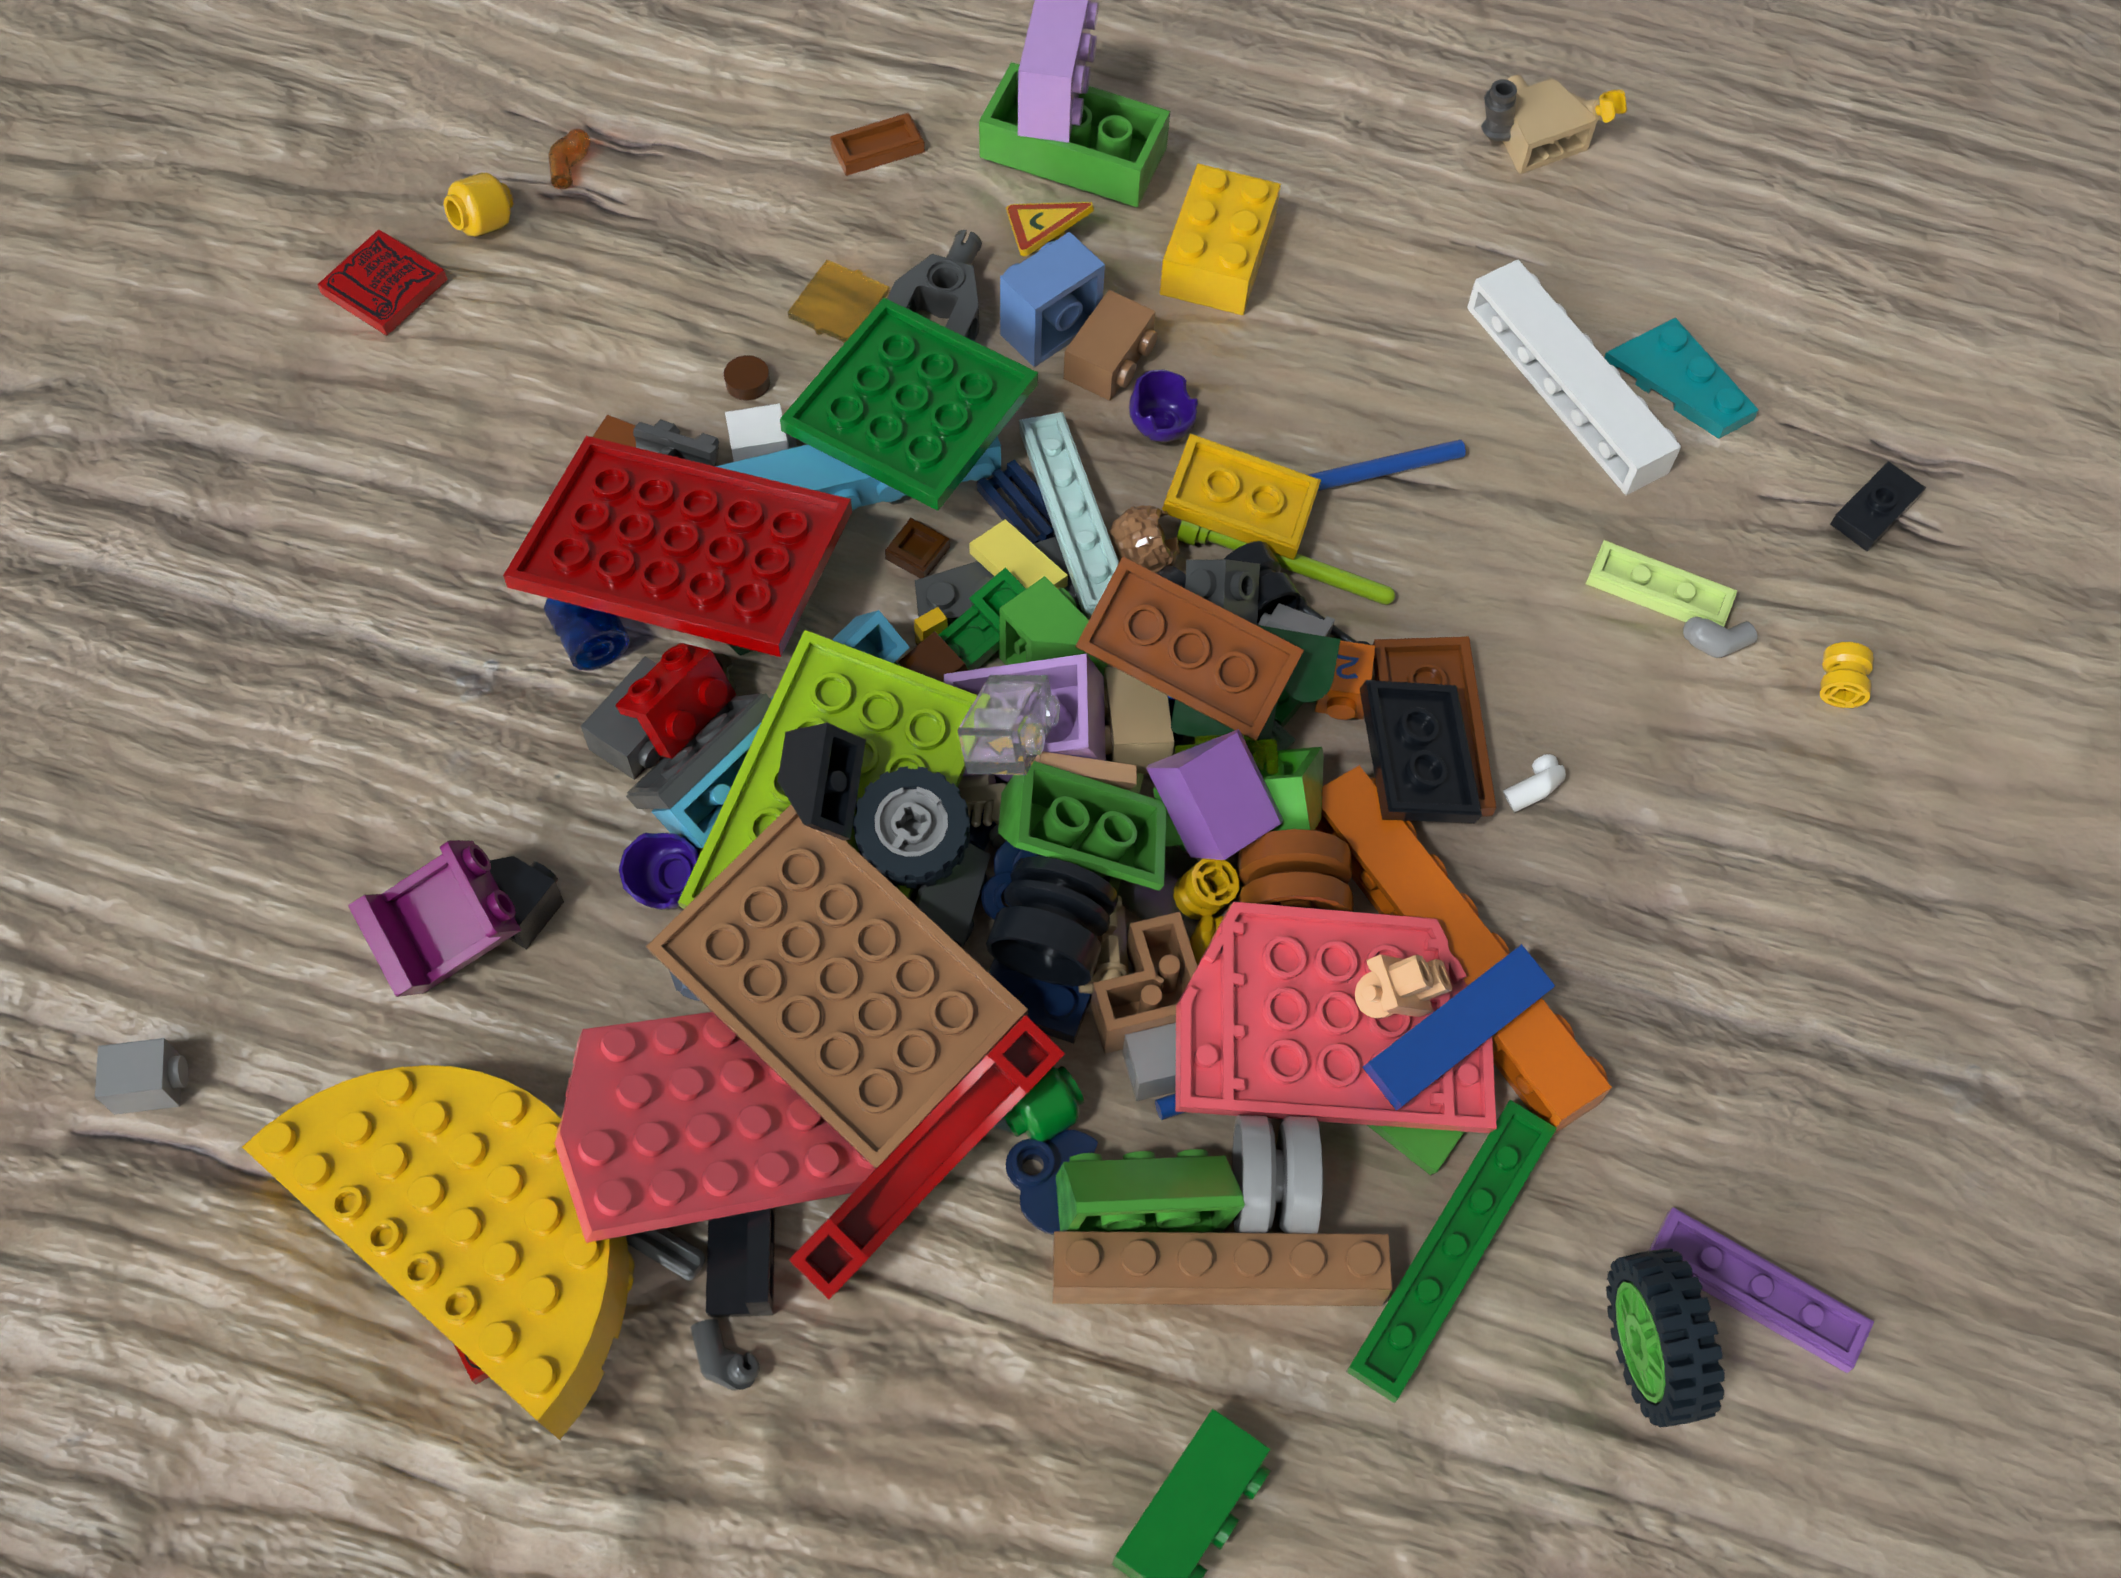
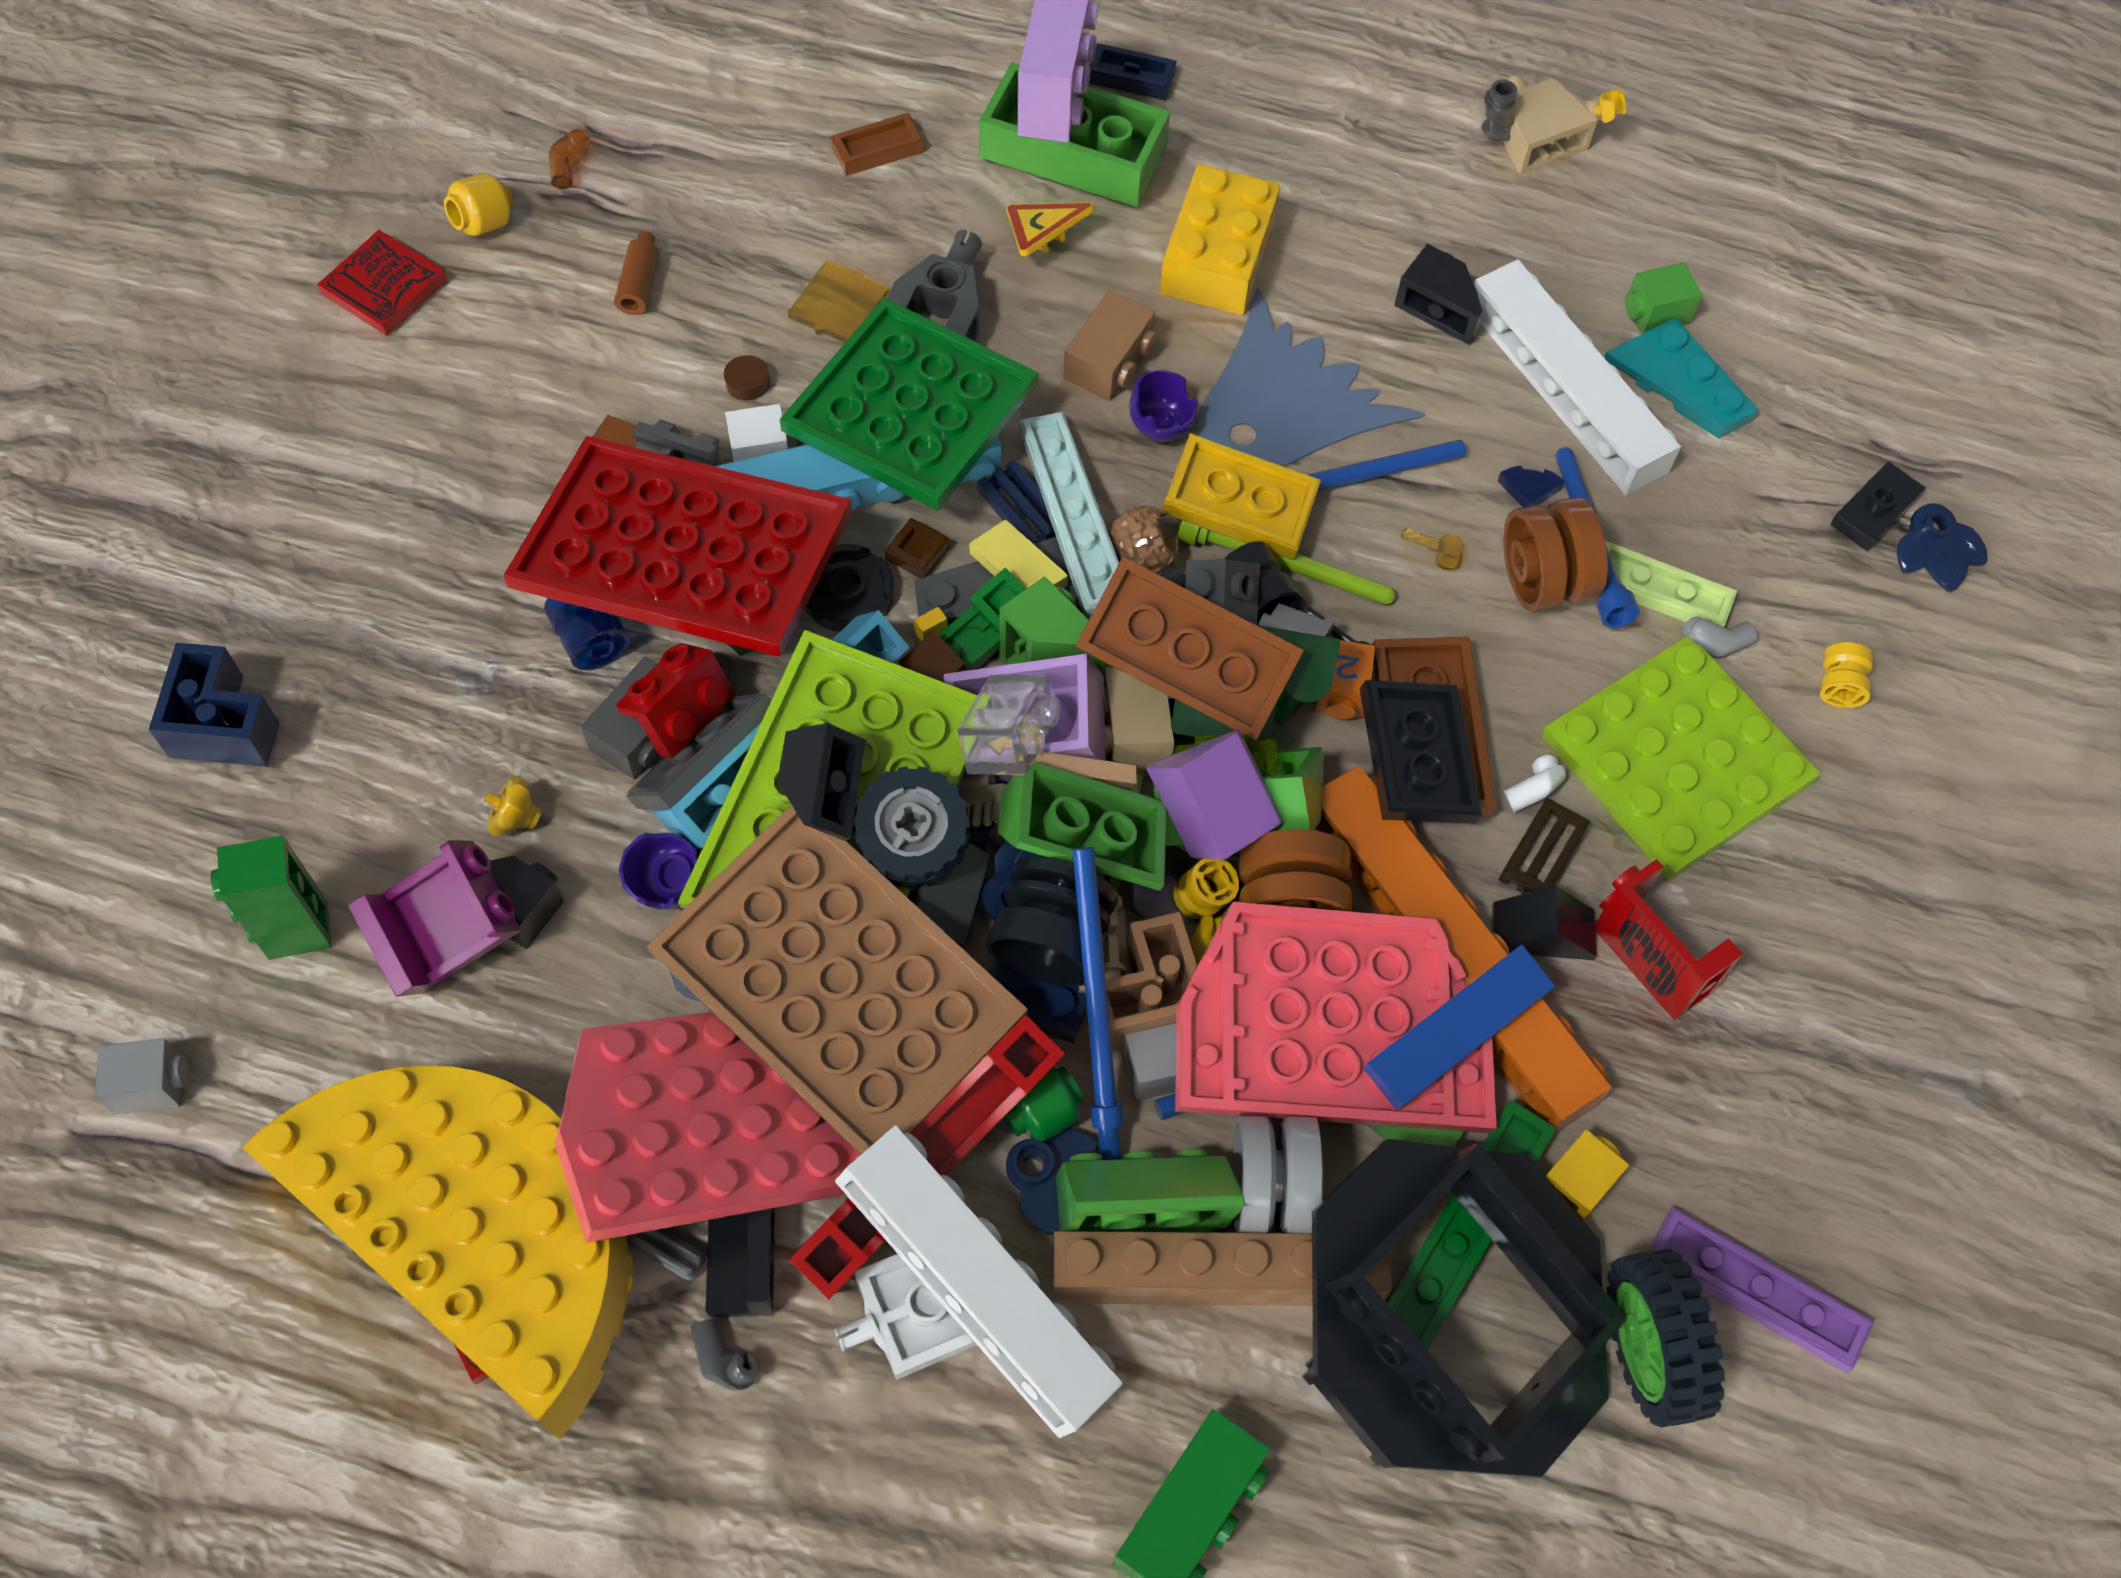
medium blue brick [1000,232,1105,367] -> none
light nougat hips [1355,954,1452,1019] -> none
none -> dark blue brick [149,643,280,767]
none -> green brick [211,835,332,960]
none -> yellow piece [484,776,541,837]
none -> dark orange cylinder [614,231,659,315]
none -> black tile [805,544,894,631]
none -> white plate [834,1254,977,1380]
none -> white brick [835,1125,1123,1439]
none -> blue bar [1072,847,1124,1160]
none -> dark blue tile [1089,43,1177,100]
none -> sand blue piece [1197,288,1426,466]
none -> black hinge [1302,1139,1628,1478]
none -> black slope [1394,244,1483,345]
none -> clear yellow hand [1401,528,1463,571]
none -> black slope [1492,885,1596,960]
none -> clear blue tile [1497,466,1565,507]
none -> dark brown tile [1498,797,1591,894]
none -> dark orange wheel [1503,496,1608,612]
none -> lime plate [1541,635,1821,881]
none -> yellow brick [1546,1129,1629,1220]
none -> blue piece [1556,447,1640,628]
none -> red panel [1595,859,1743,1021]
none -> bright green brick [1625,262,1702,334]
none -> dark blue plate [1897,503,1988,592]

